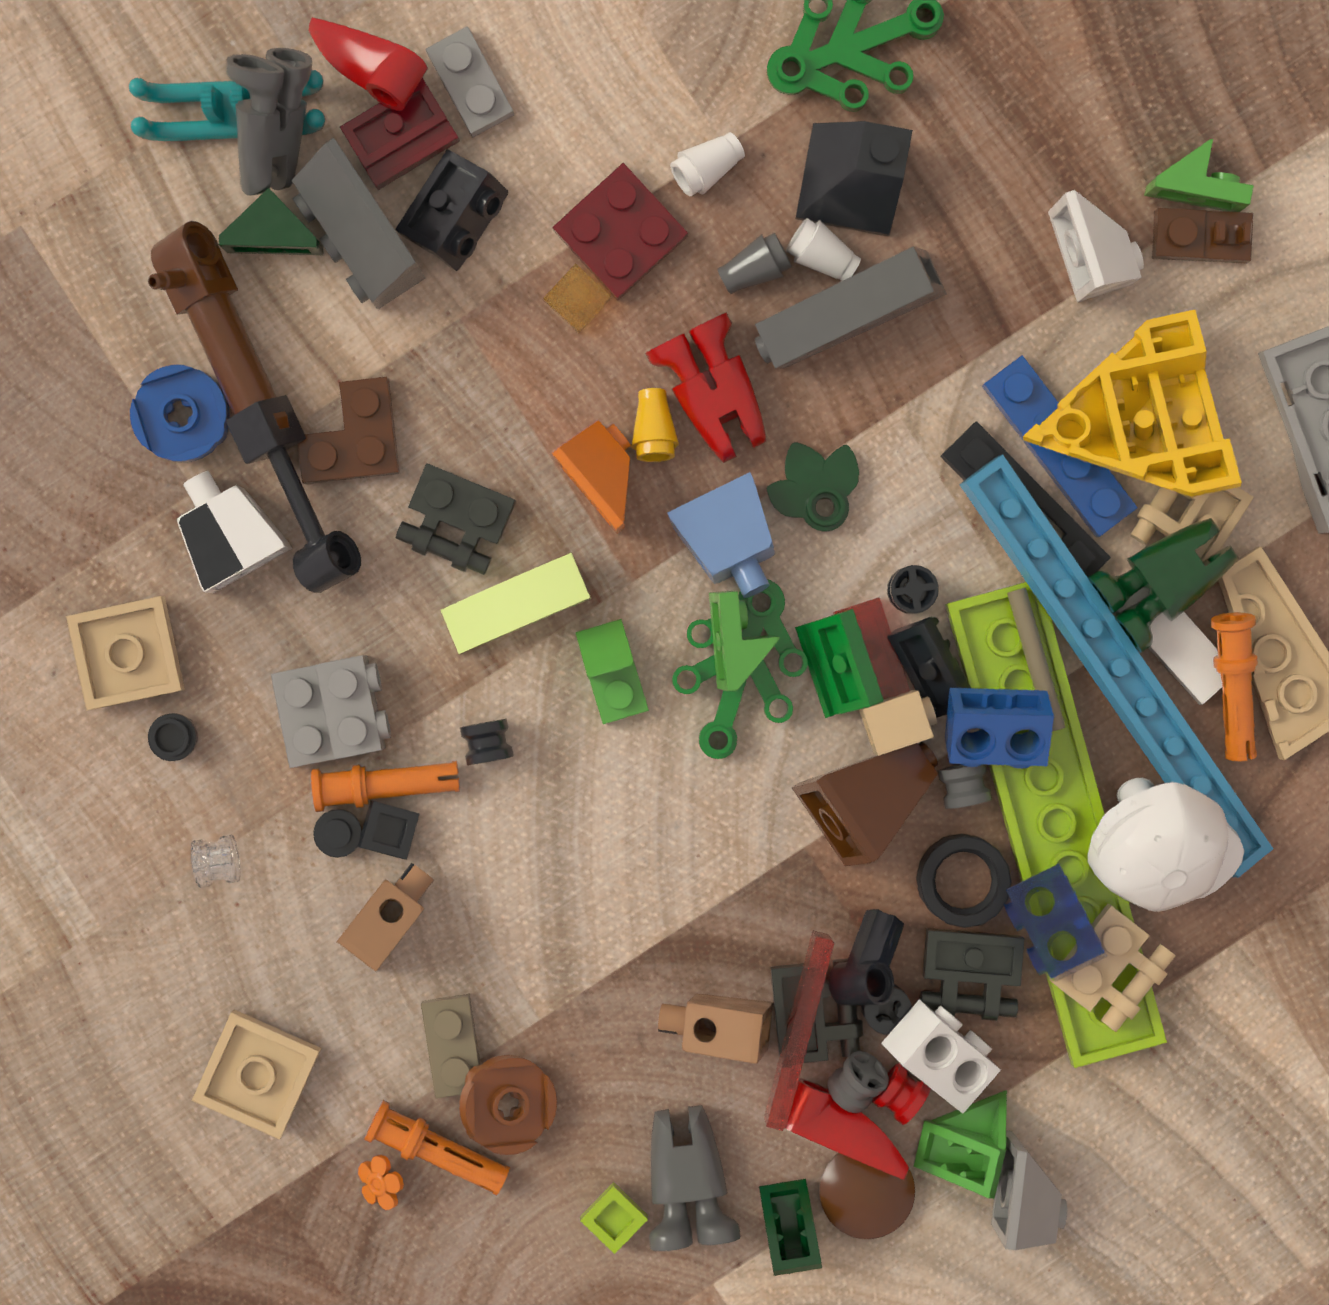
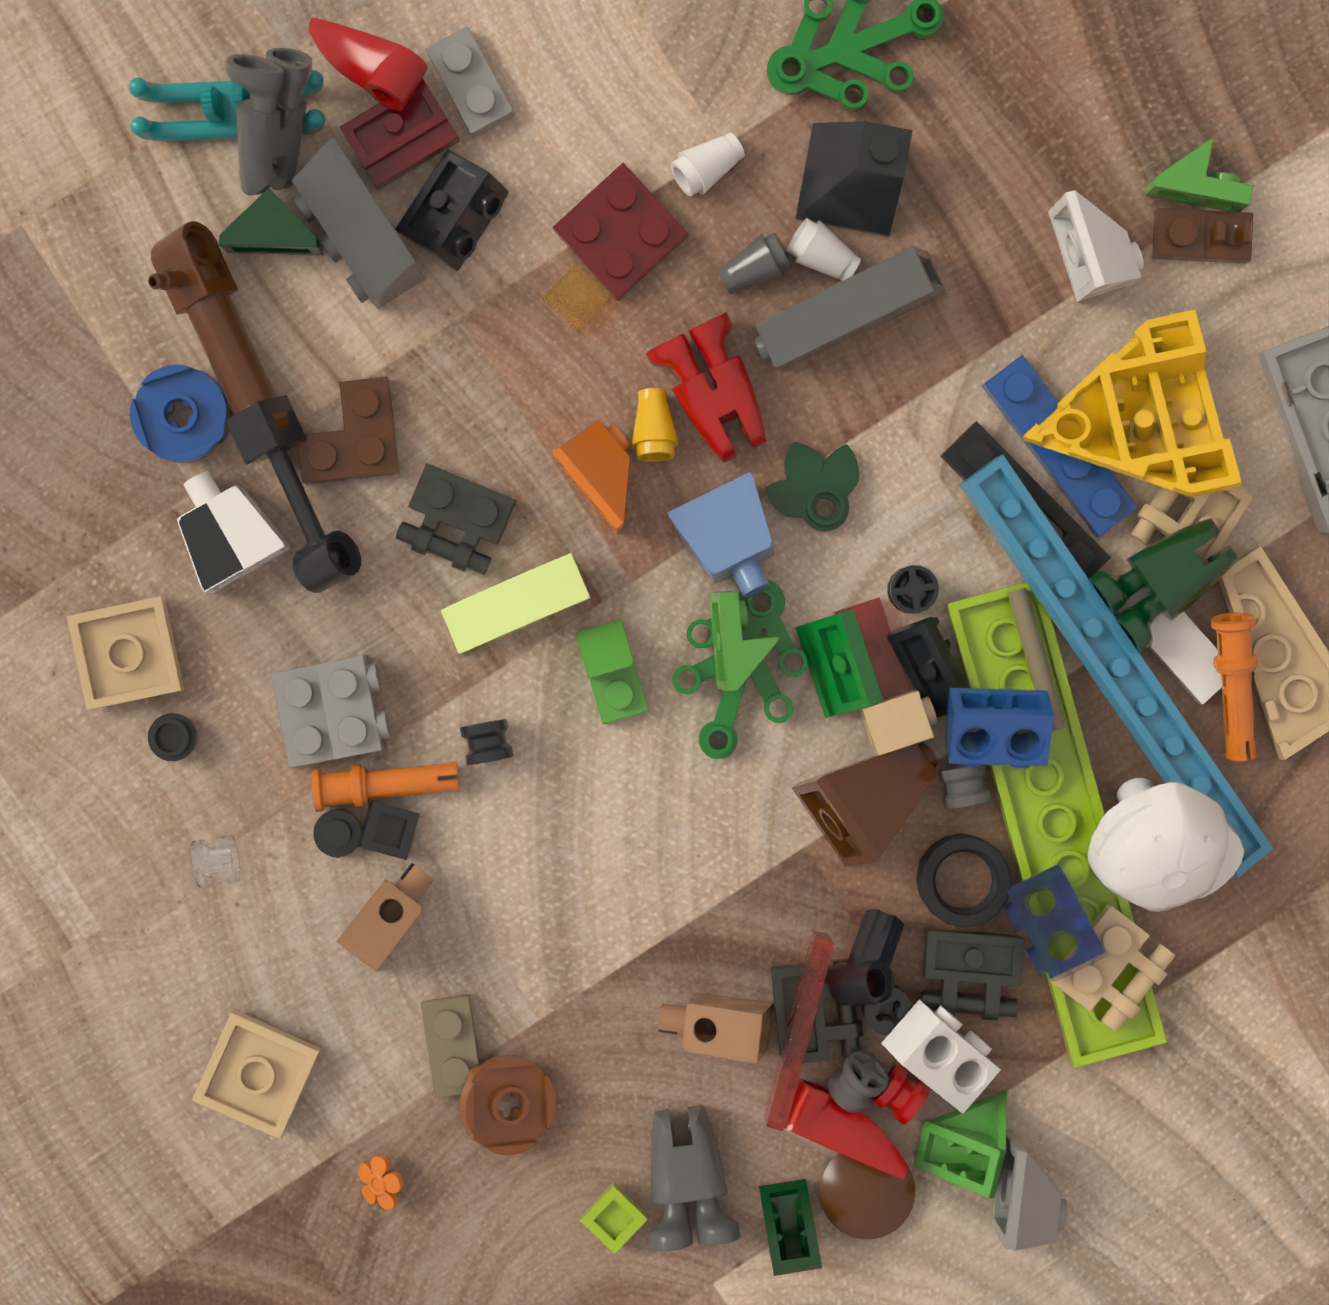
orange pin [364,1100,510,1196] -> none

